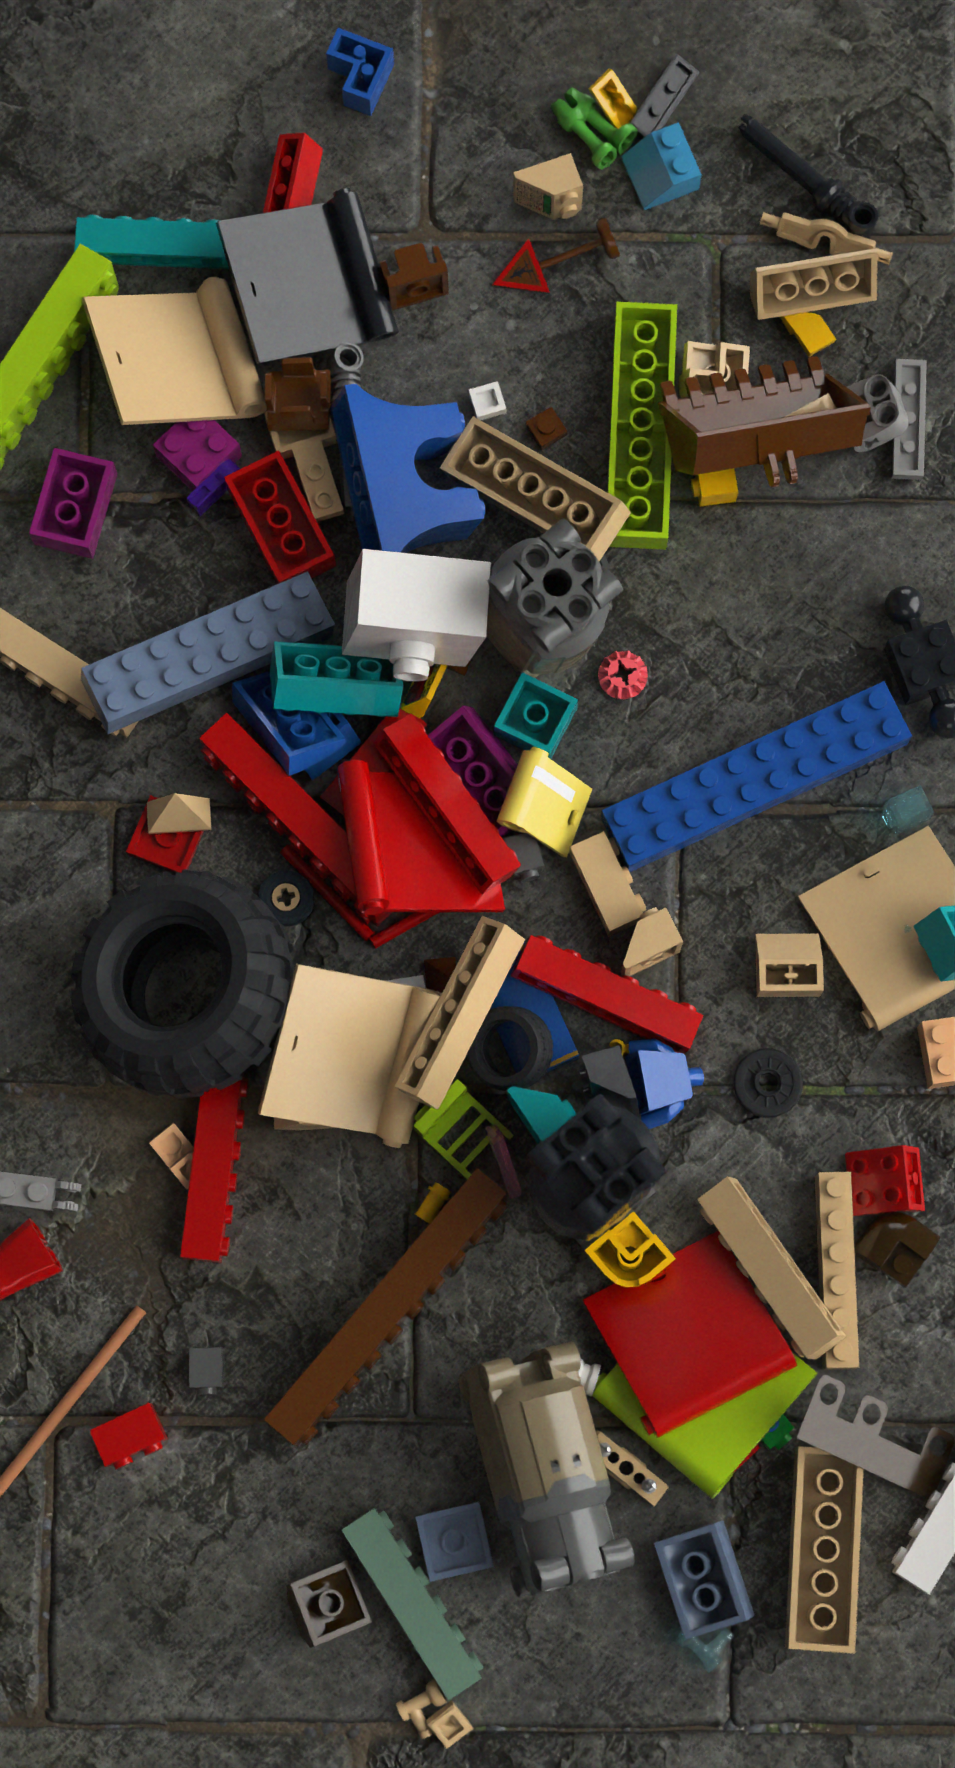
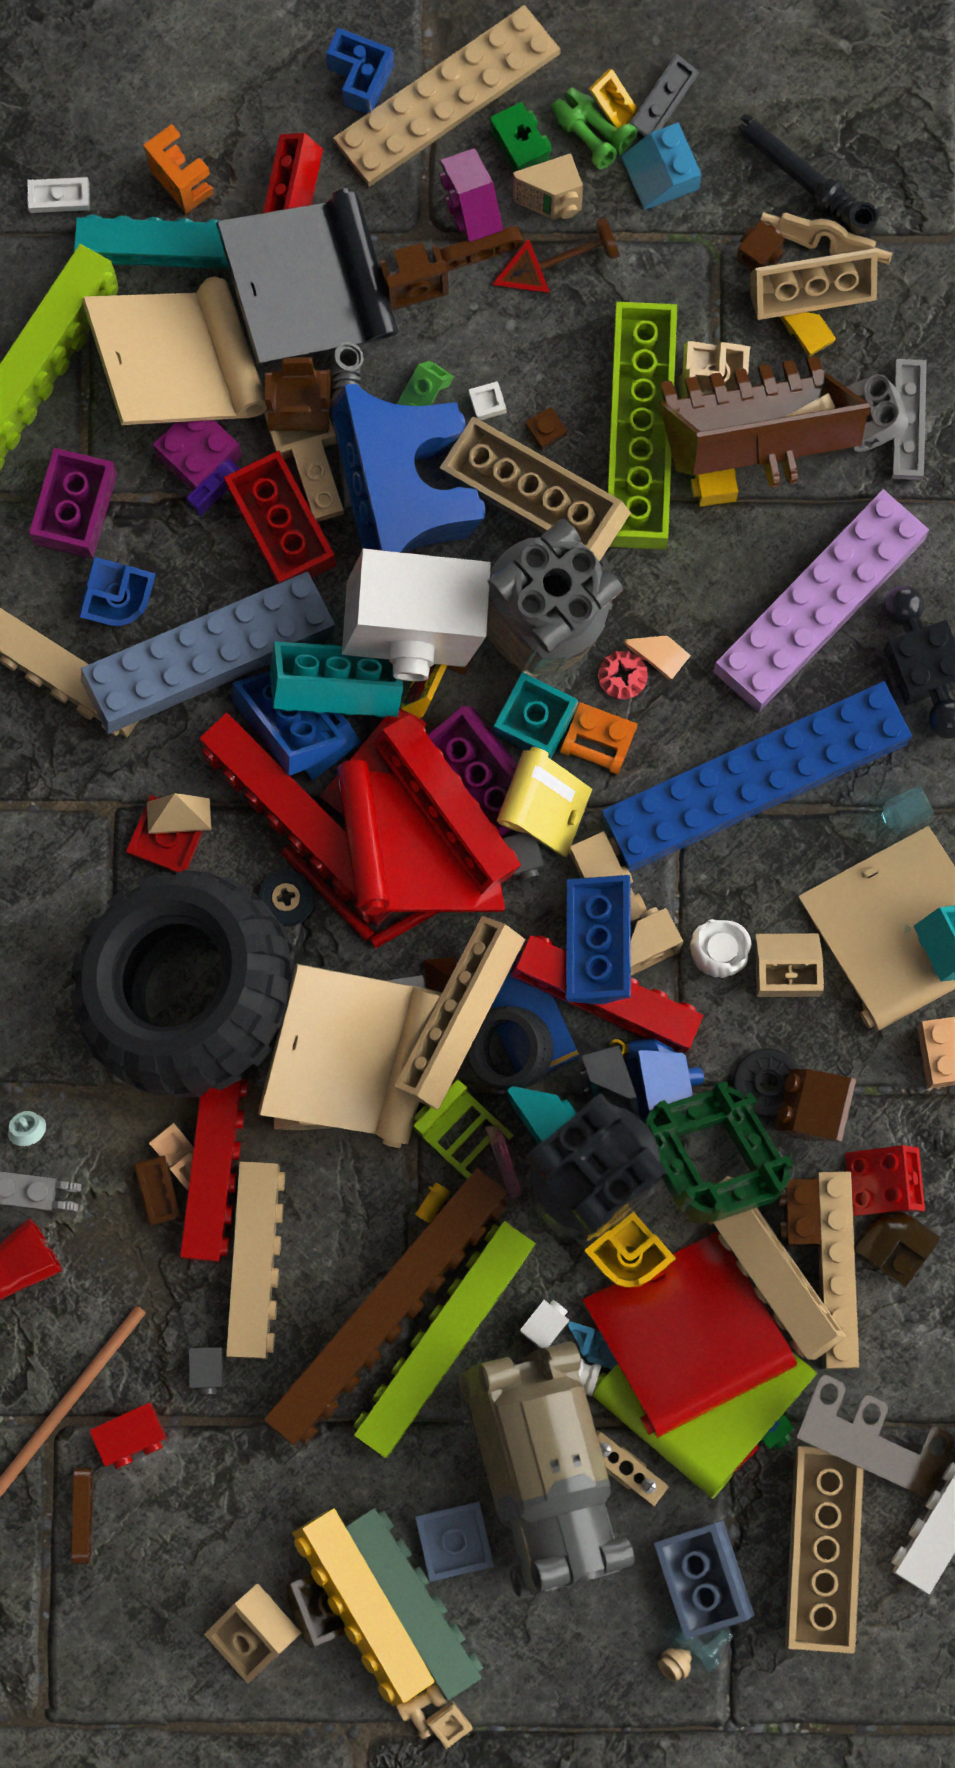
none -> light aqua hat [8,1111,46,1146]
none -> white plate [28,177,90,213]
none -> reddish brown beam [72,1467,93,1564]
none -> blue brick [79,556,156,626]
none -> reddish brown plate [134,1155,182,1226]
none -> orange panel [143,124,214,214]
none -> tan slope [204,1583,301,1684]
none -> tan brick [226,1162,285,1360]
none -> yellow brick [292,1508,435,1706]
none -> tan plate [333,5,560,187]
none -> lime brick [353,1221,536,1459]
none -> bright green bracket [397,360,455,406]
none -> magenta brick [439,148,503,242]
none -> reddish brown beam [440,226,524,271]
none -> green brick [490,102,552,172]
none -> white brick [520,1300,569,1349]
none -> orange plate [560,702,638,775]
none -> blue slope [566,875,631,1005]
none -> dark azure slope [568,1321,617,1370]
none -> light nougat slope [623,636,691,680]
none -> dark green plate [643,1082,793,1224]
none -> tan plate [658,1648,692,1682]
none -> white piece [690,919,751,978]
none -> lavender brick [713,489,929,713]
none -> reddish brown brick [736,221,785,271]
none -> reddish brown slope [776,1069,857,1142]
none -> reddish brown brick [778,1179,821,1247]

